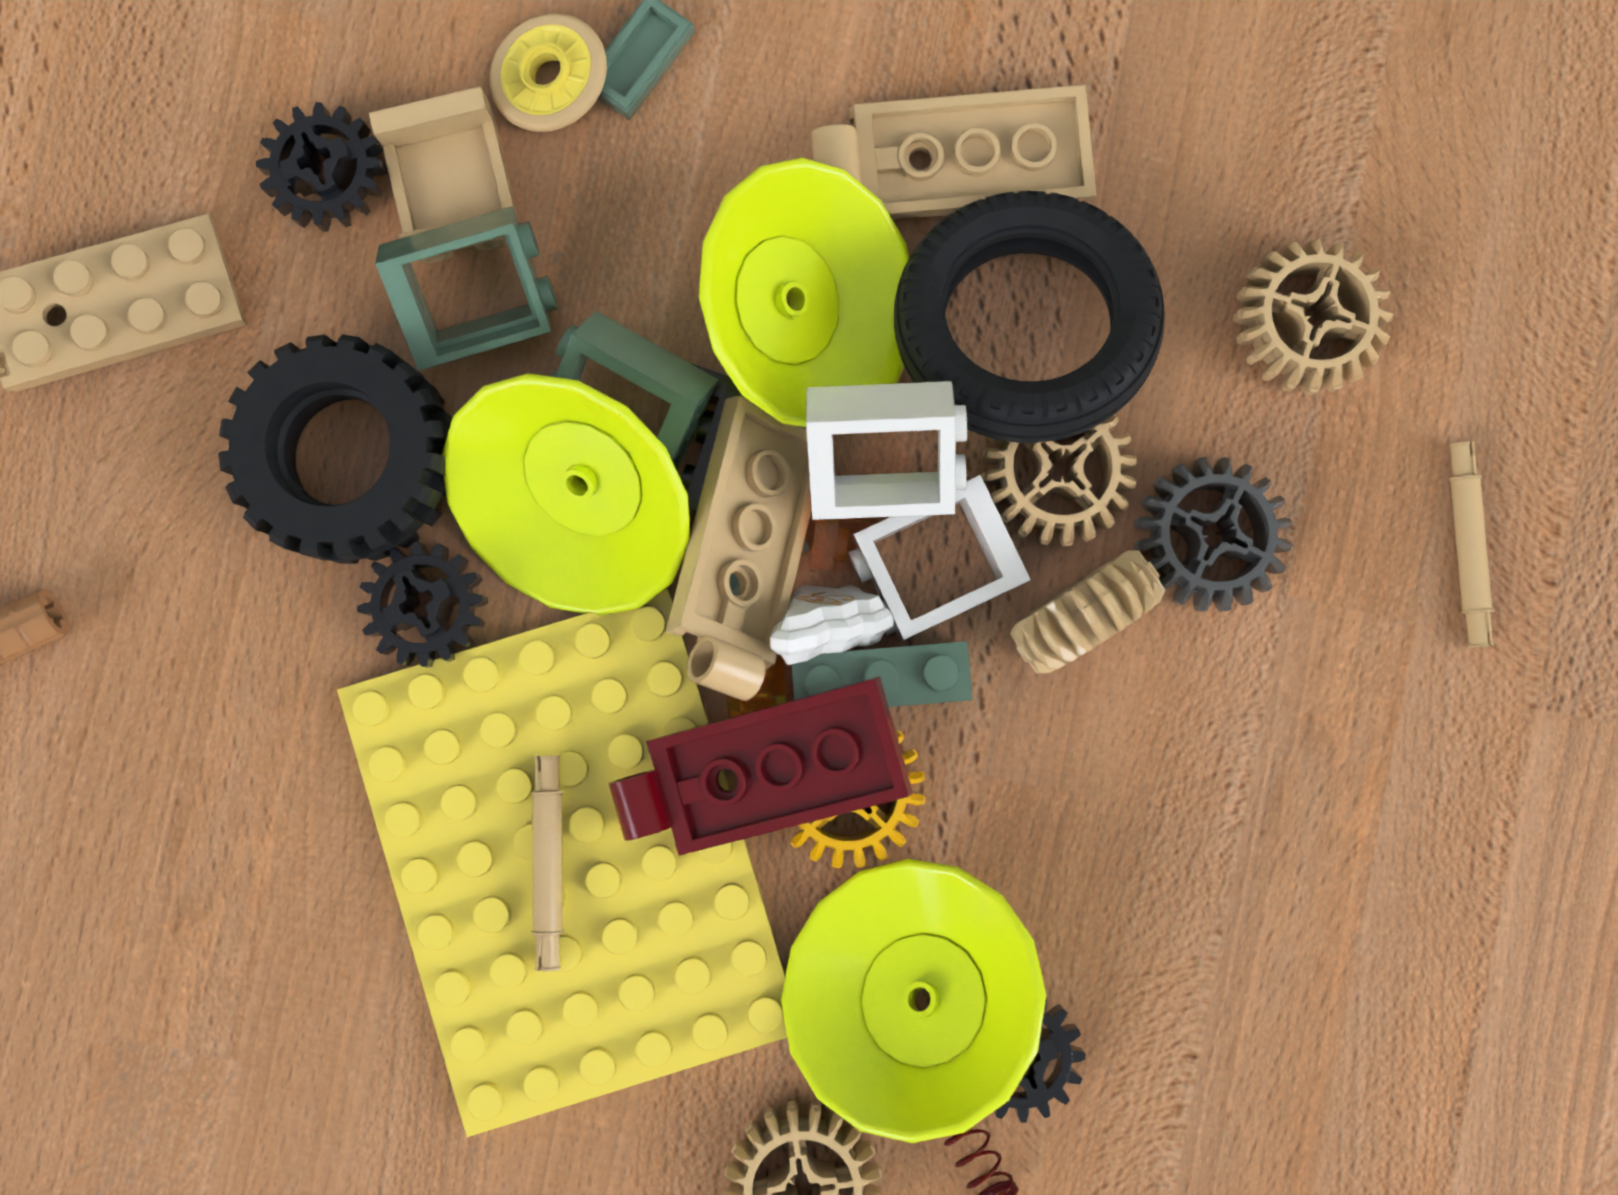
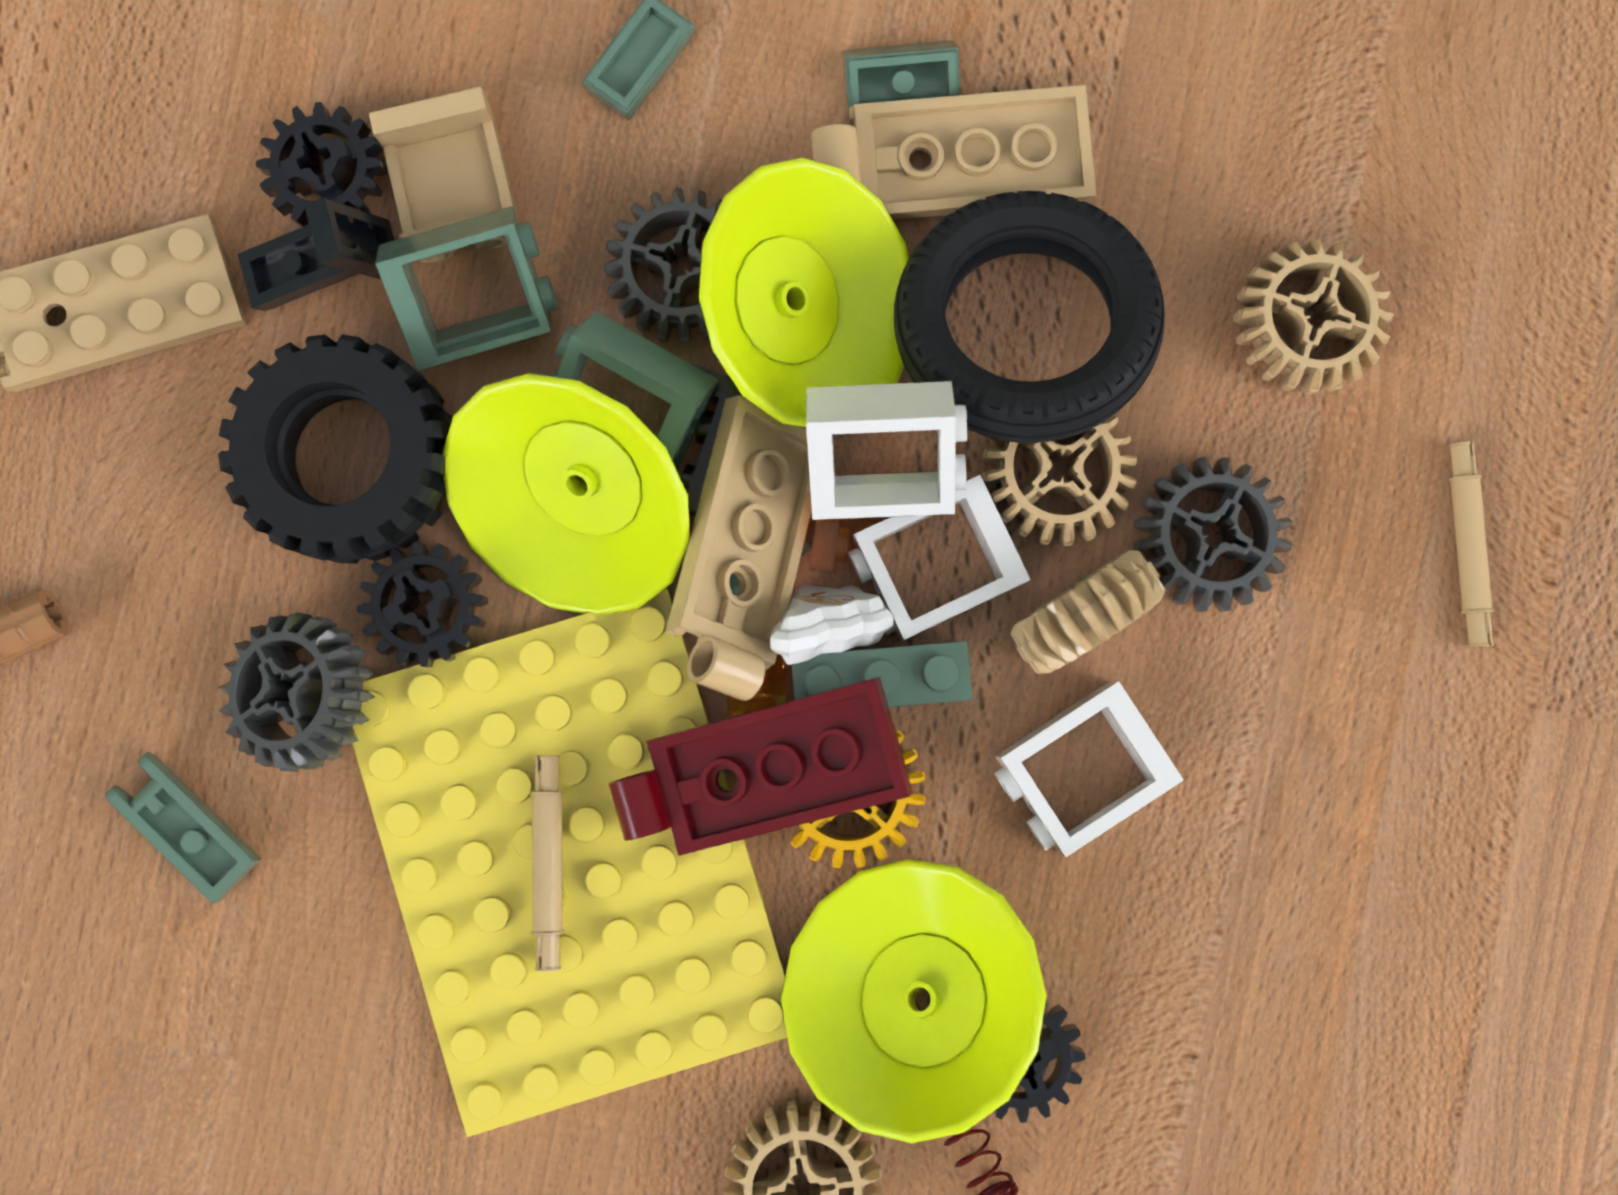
wheel [490,13,607,132] -> none
none -> sand green hinge [105,752,261,904]
none -> dark grey gear [218,613,375,772]
none -> black bracket [237,198,394,311]
none -> dark grey gear [604,187,722,344]
none -> sand green slope [843,41,960,113]
none -> white window [994,681,1184,857]

